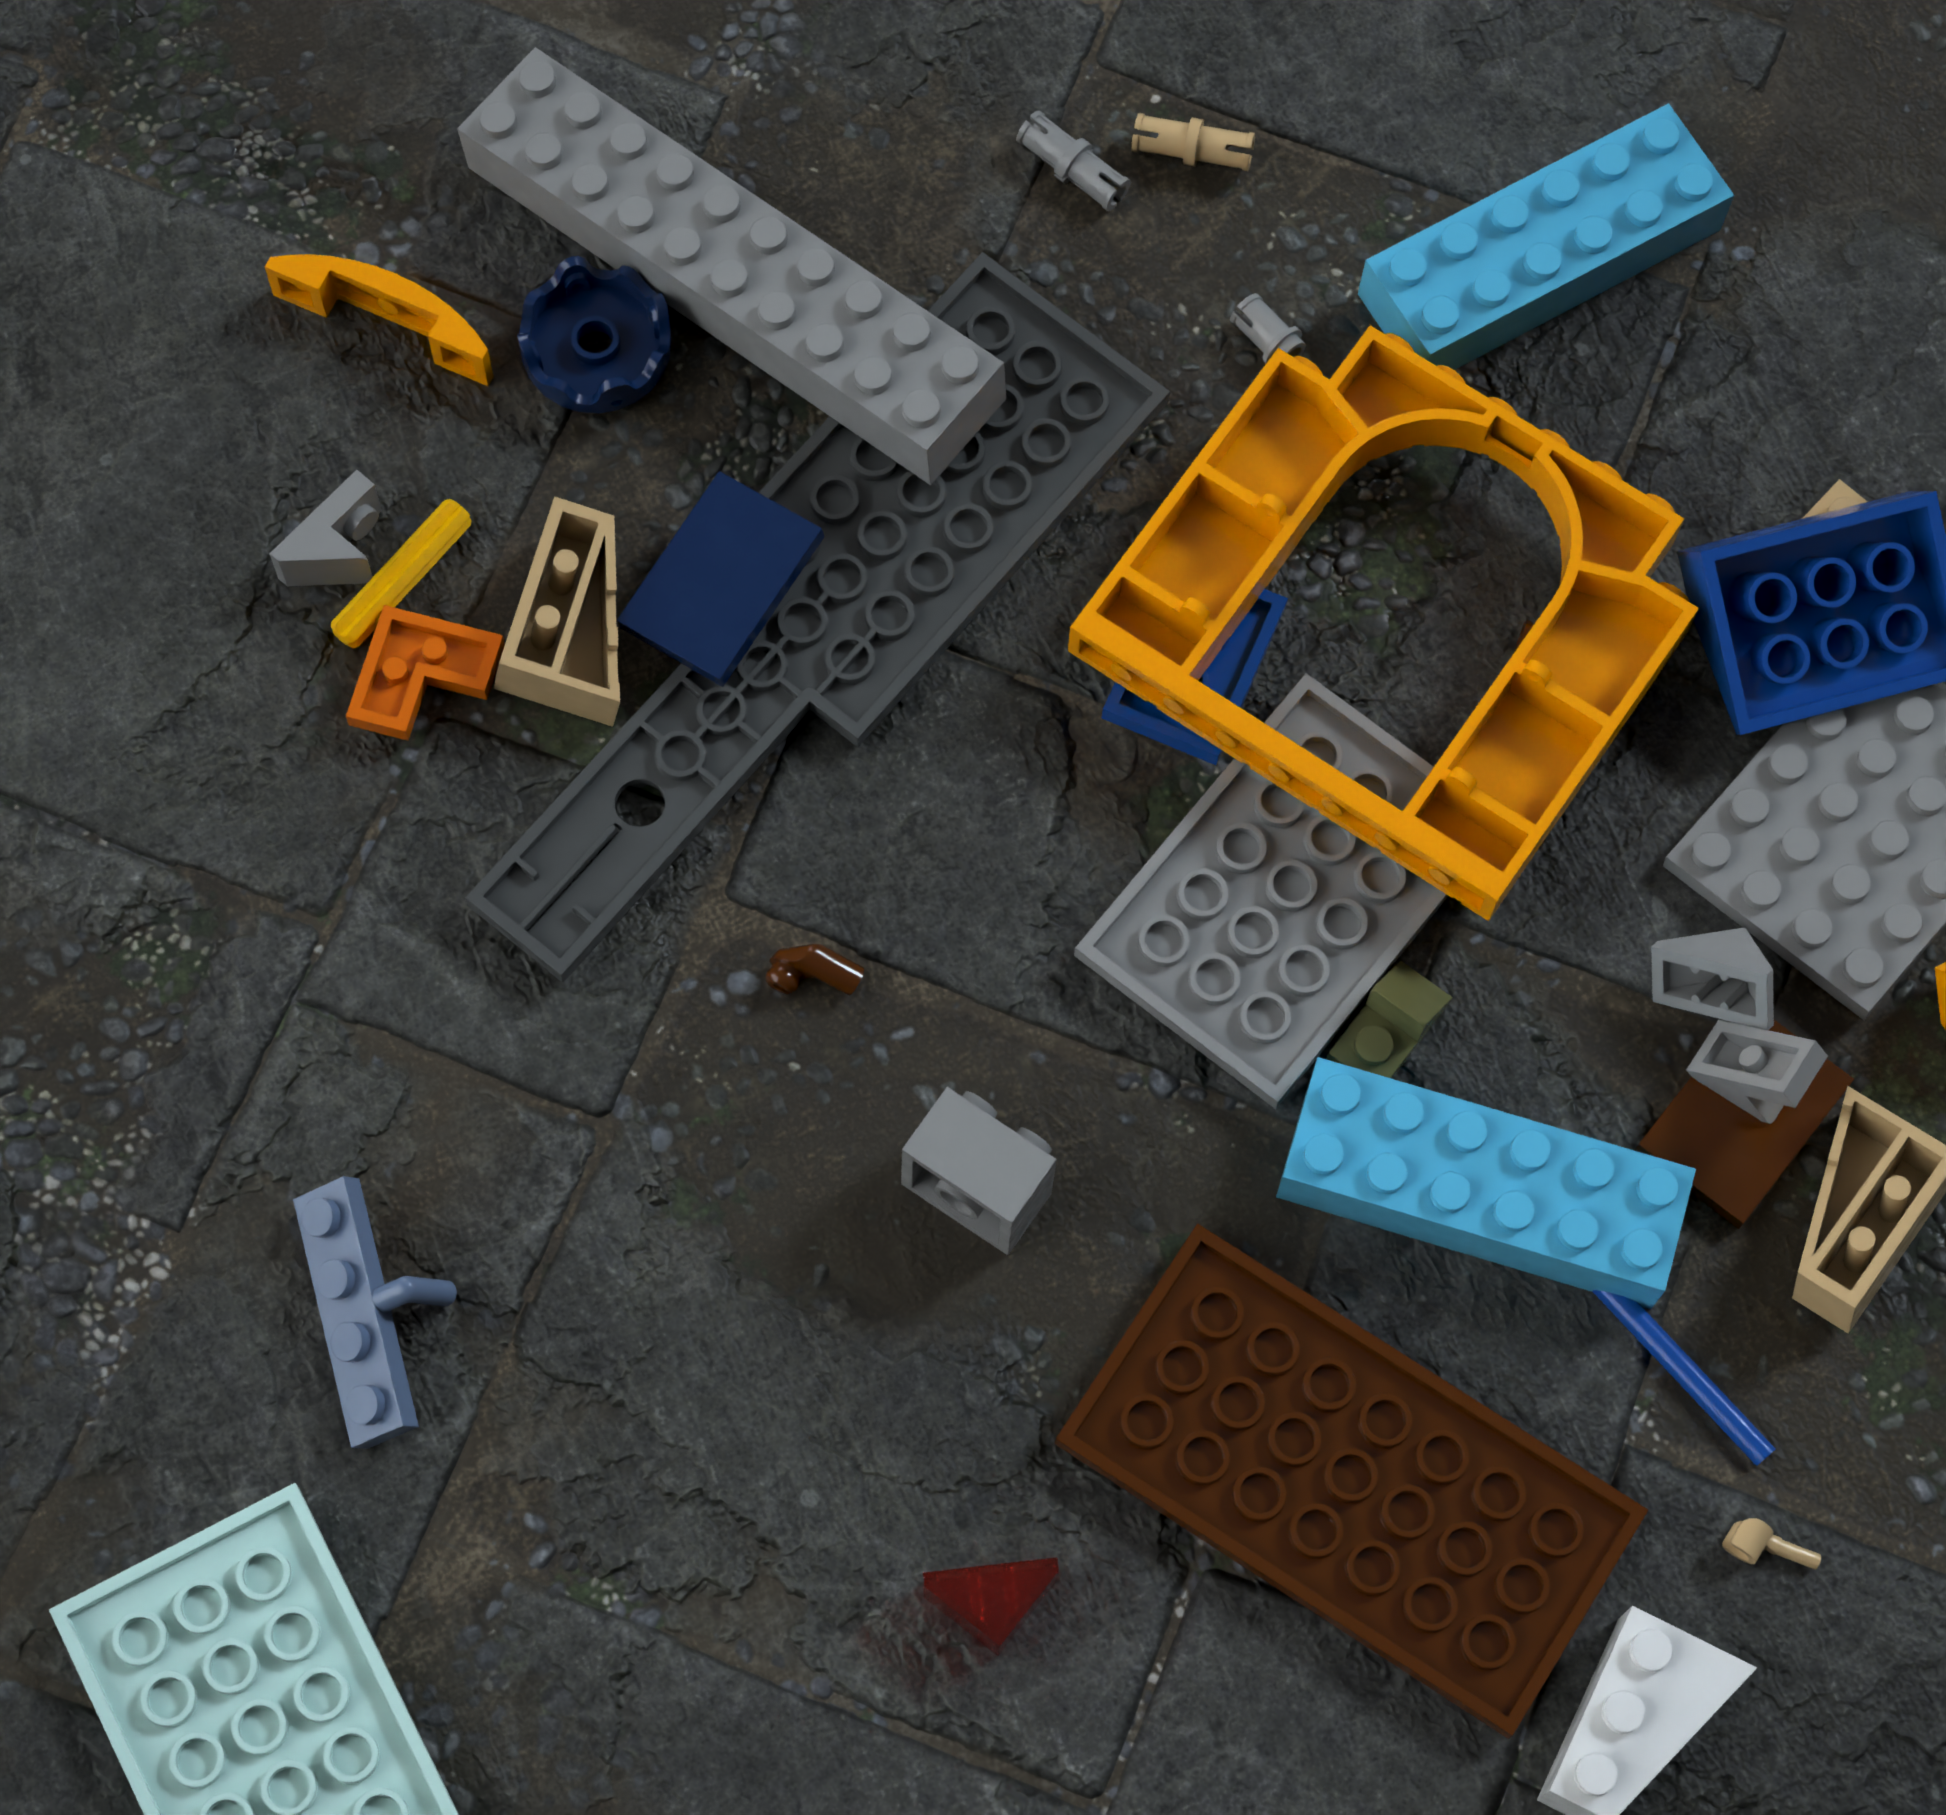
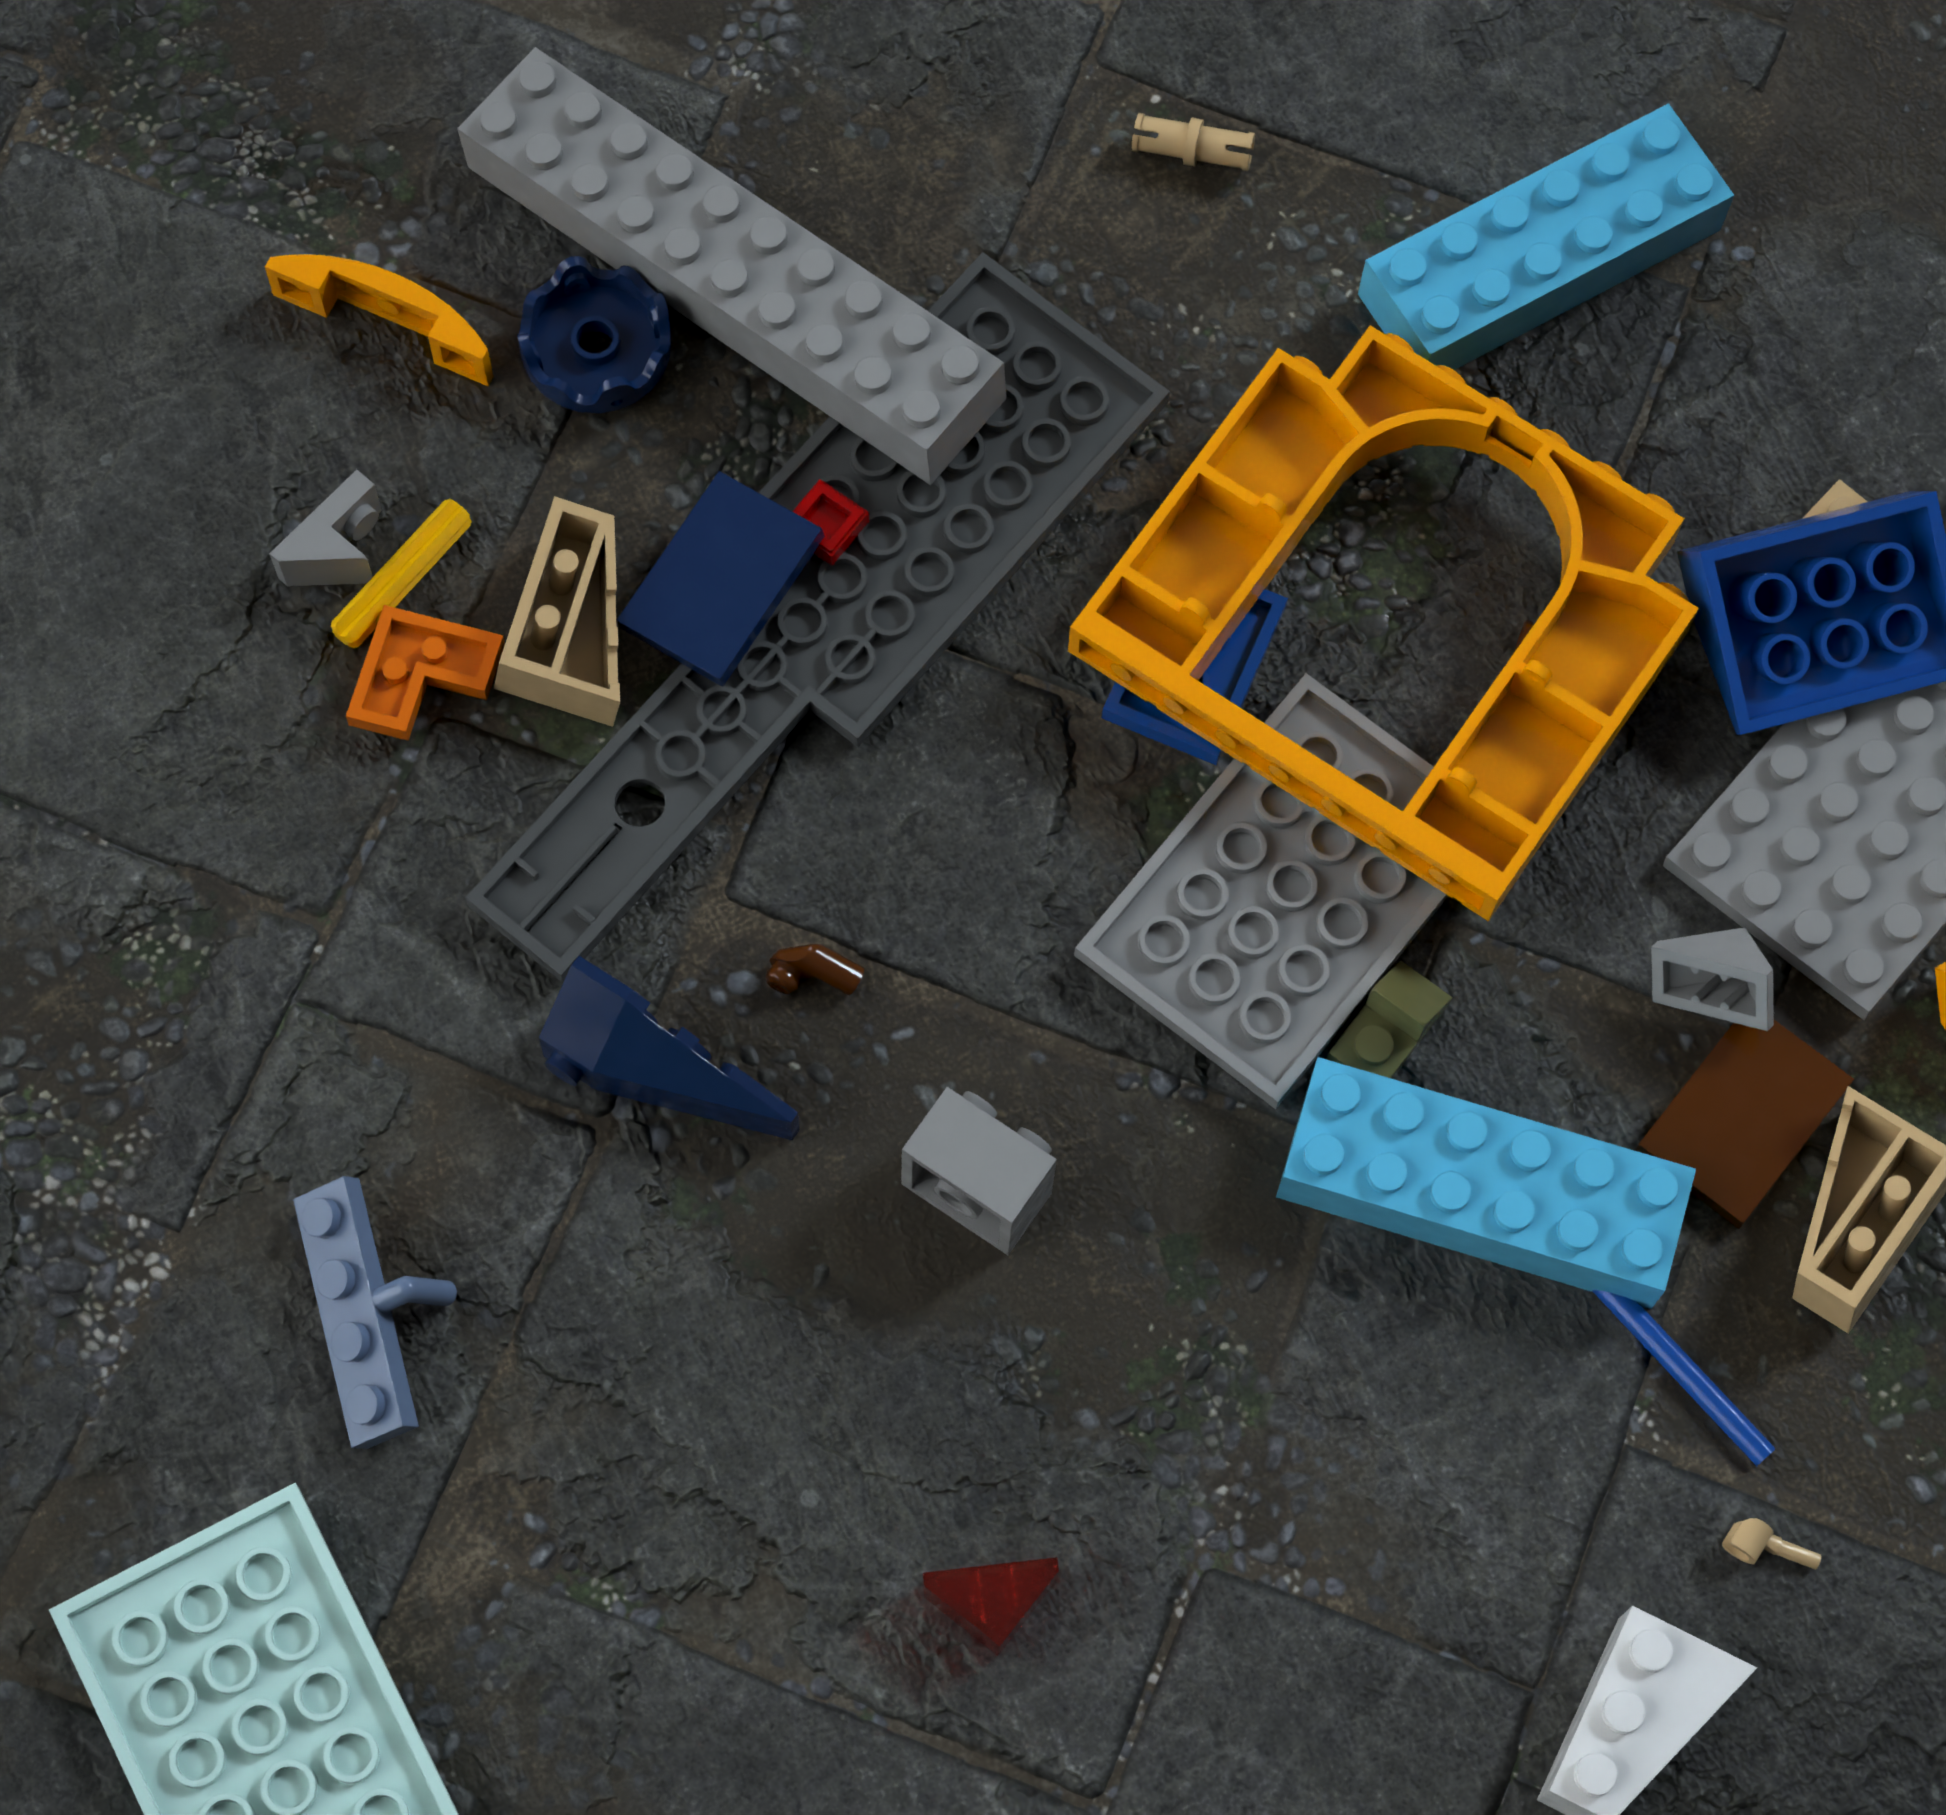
light grey pin [1016,111,1131,211] -> none
reddish brown plate [1055,1223,1648,1739] -> none
light grey pin [1230,293,1306,364] -> none
light grey slope [1686,1020,1828,1124] -> none
none -> dark blue wedge [539,955,800,1140]
none -> red tile [792,479,869,566]

